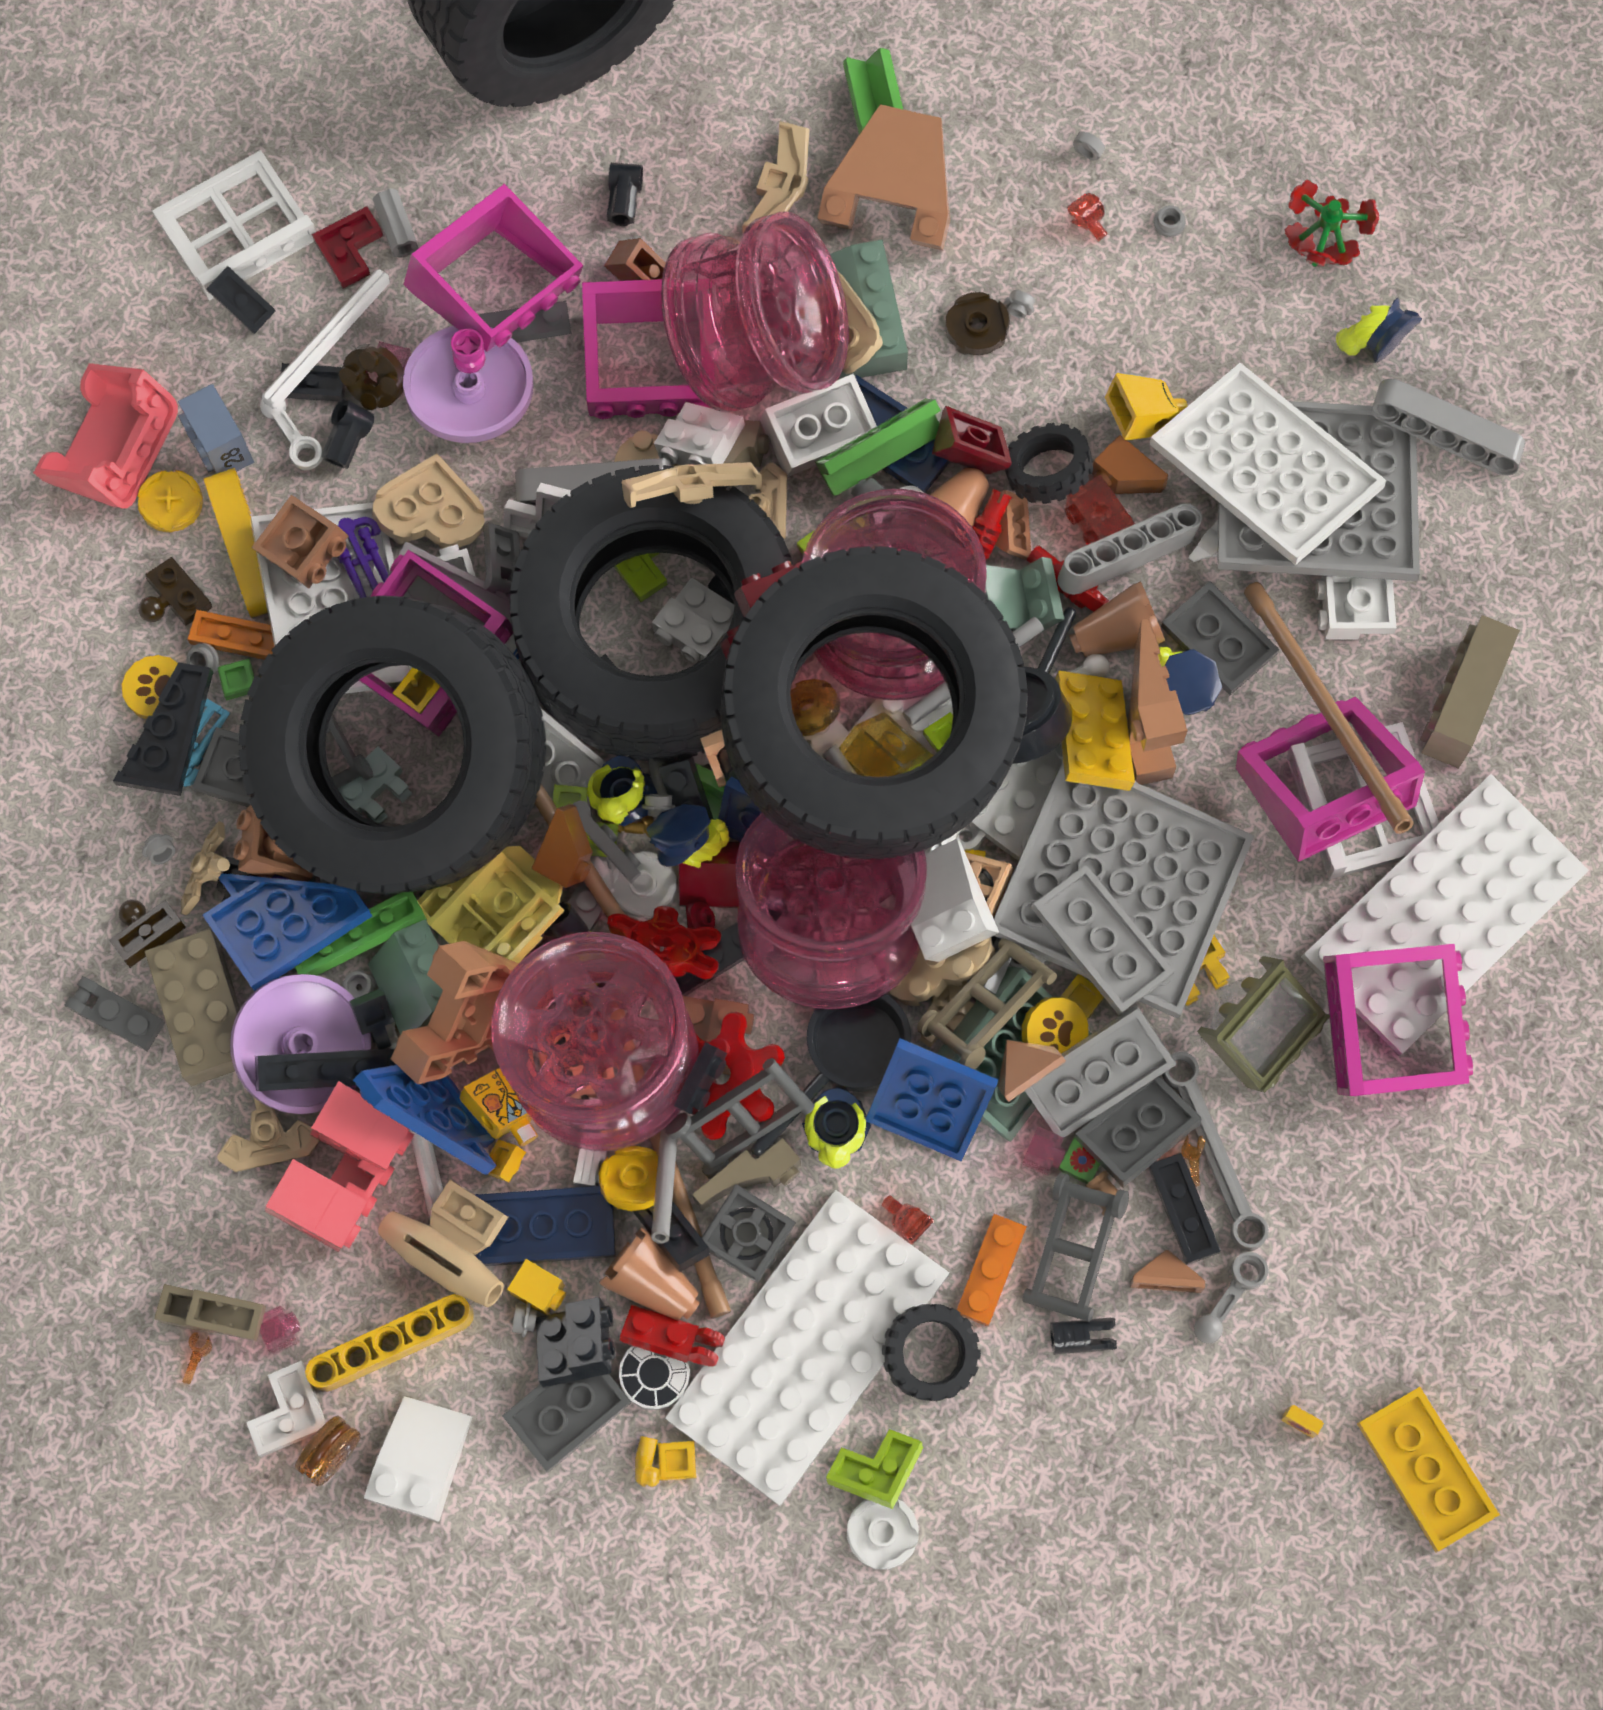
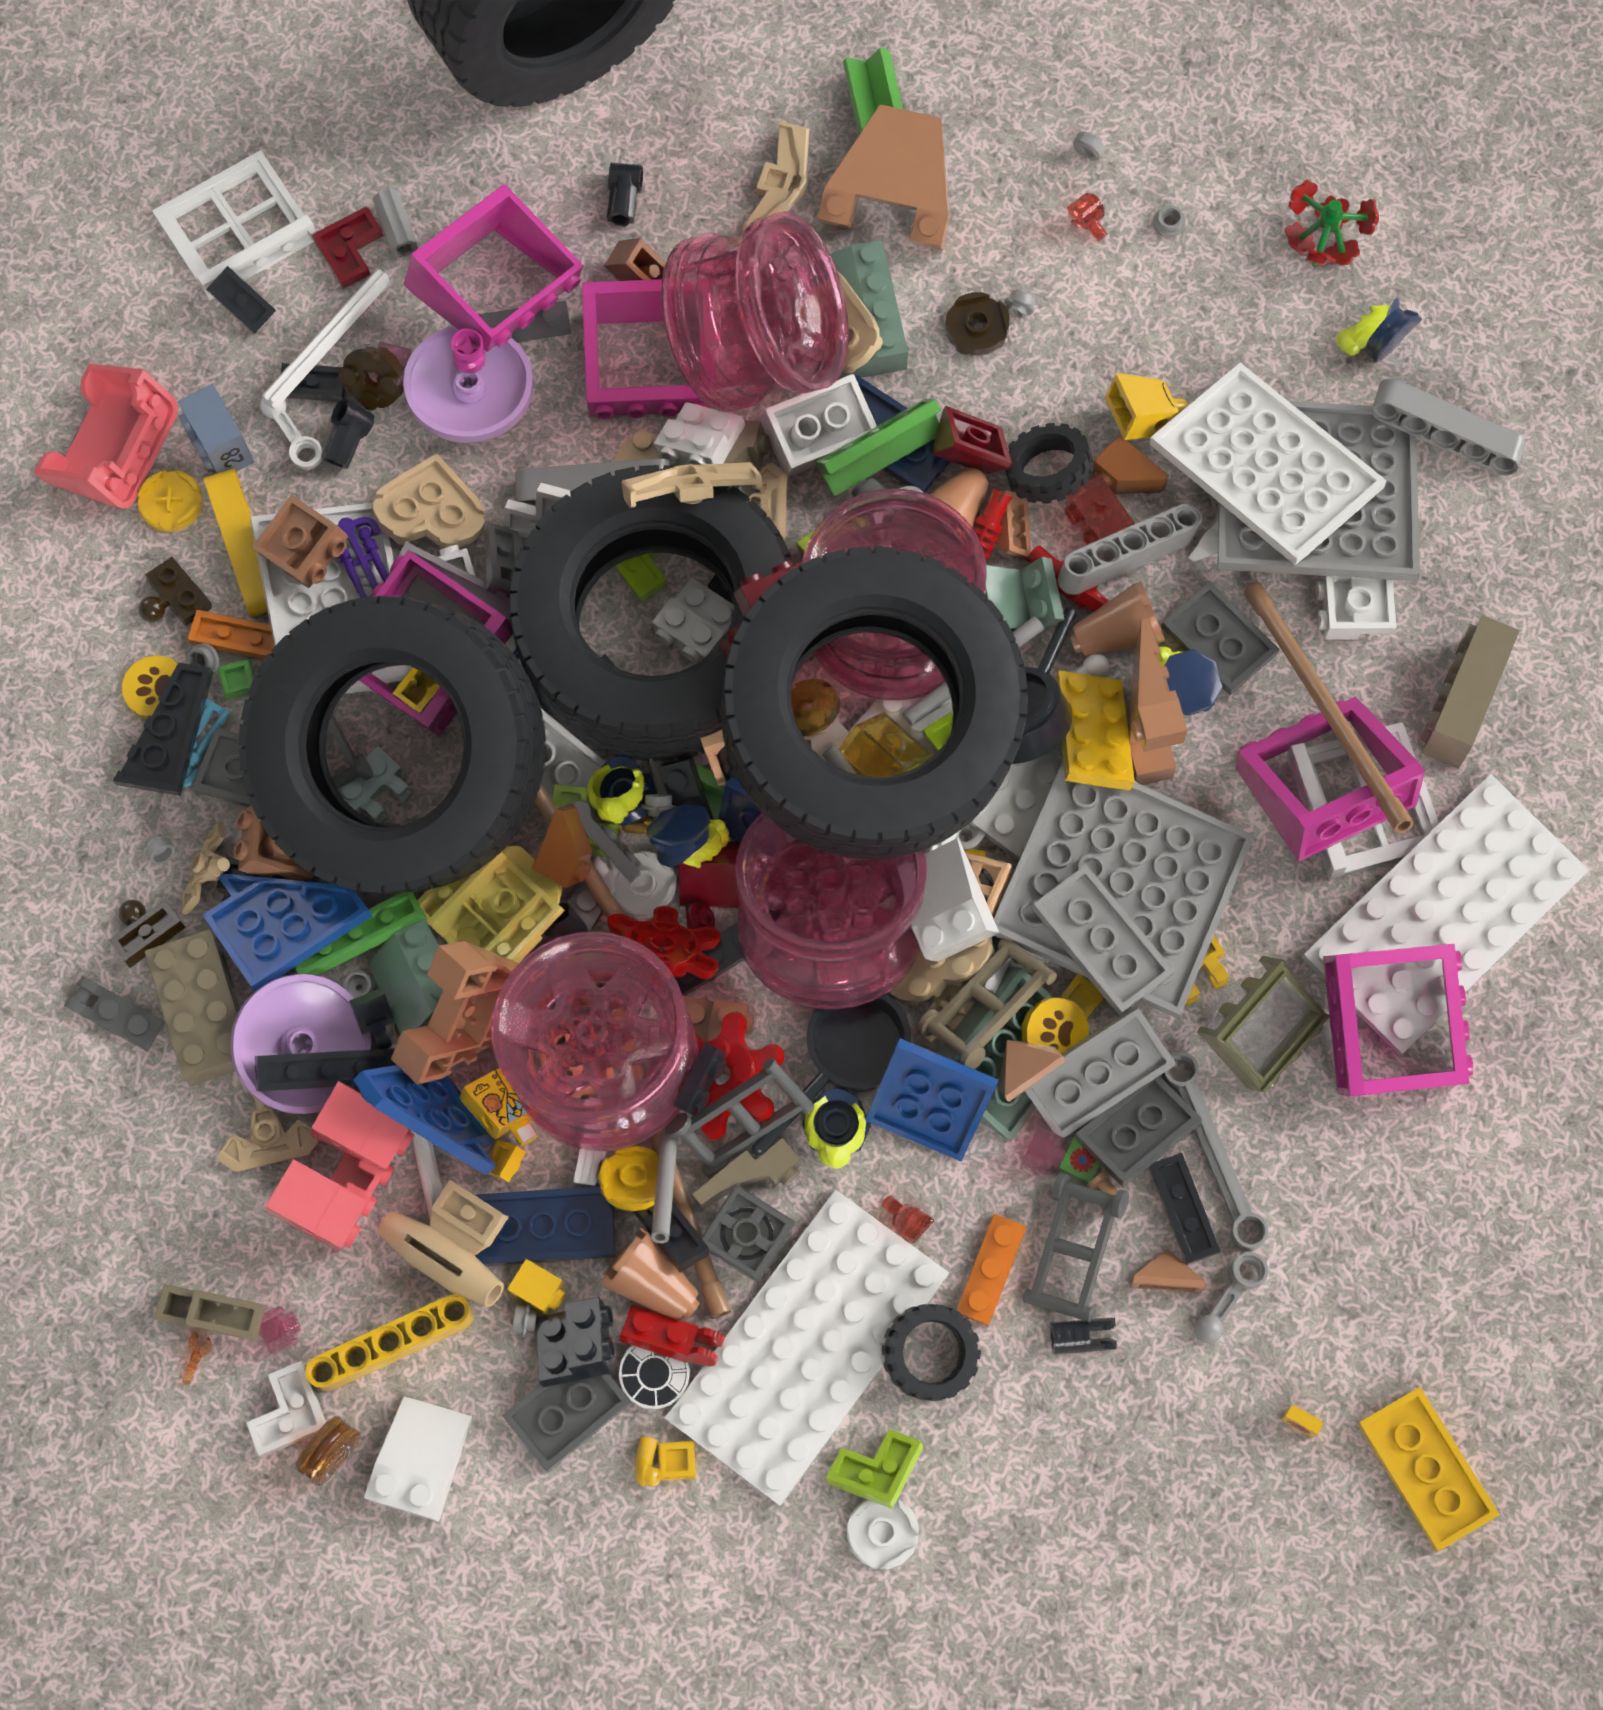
clear orange hand [1181,1135,1206,1187] -> none

